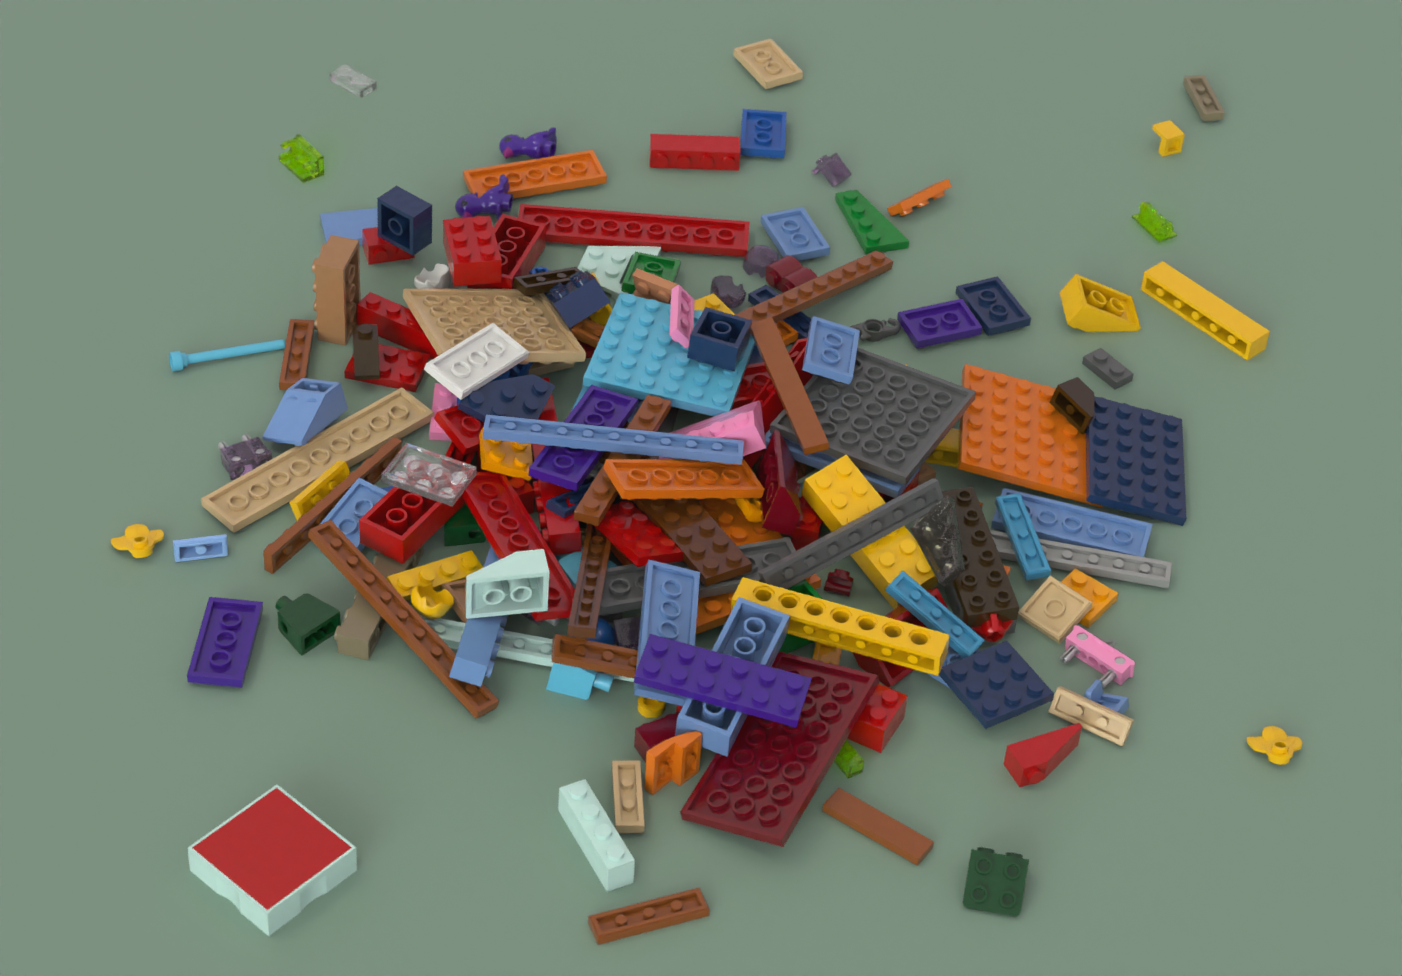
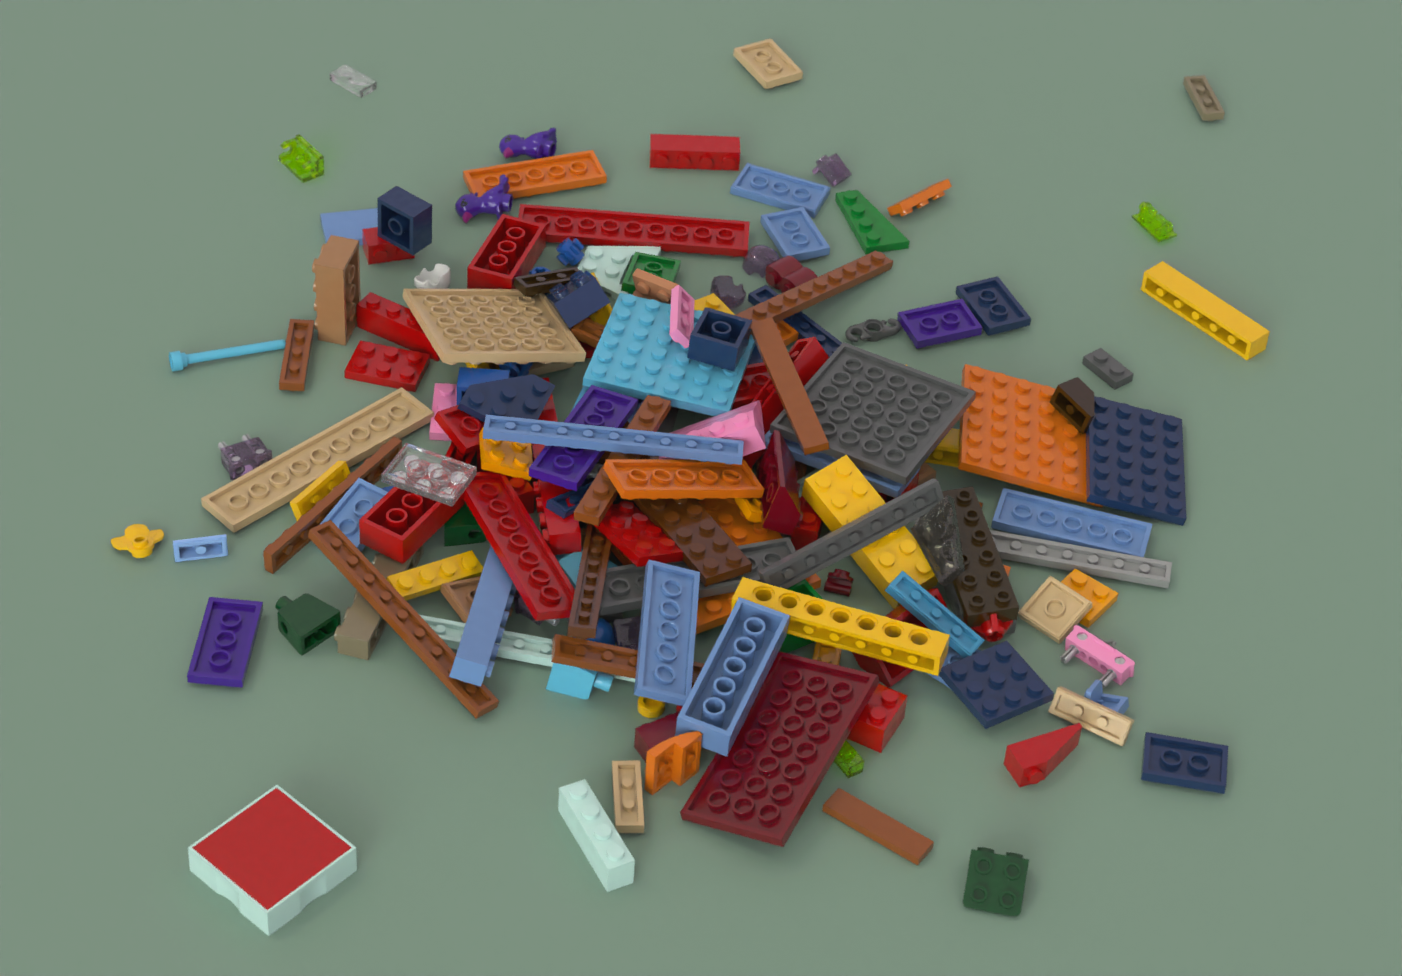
medium blue slope [263,378,348,446] -> none
dark brown slope [352,324,380,380] -> none
yellow hair [410,583,454,620] -> none
white tile [424,323,529,400] -> none
red brick [443,216,502,287] -> none
light aqua slope [465,549,549,619] -> none
dark orange tile [588,888,710,945] -> none
dark purple plate [634,634,812,728] -> none
blue plate [740,109,786,158] -> none
medium blue plate [802,316,860,385] -> none
dark azure tile [995,493,1051,581] -> none
yellow slope [1059,274,1141,332] -> none
yellow panel [1152,120,1185,157] -> none
yellow plate [1246,726,1303,765] -> none
none -> blue gear [556,237,585,266]
none -> medium blue tile [730,163,831,218]
none -> dark blue plate [1141,732,1228,794]

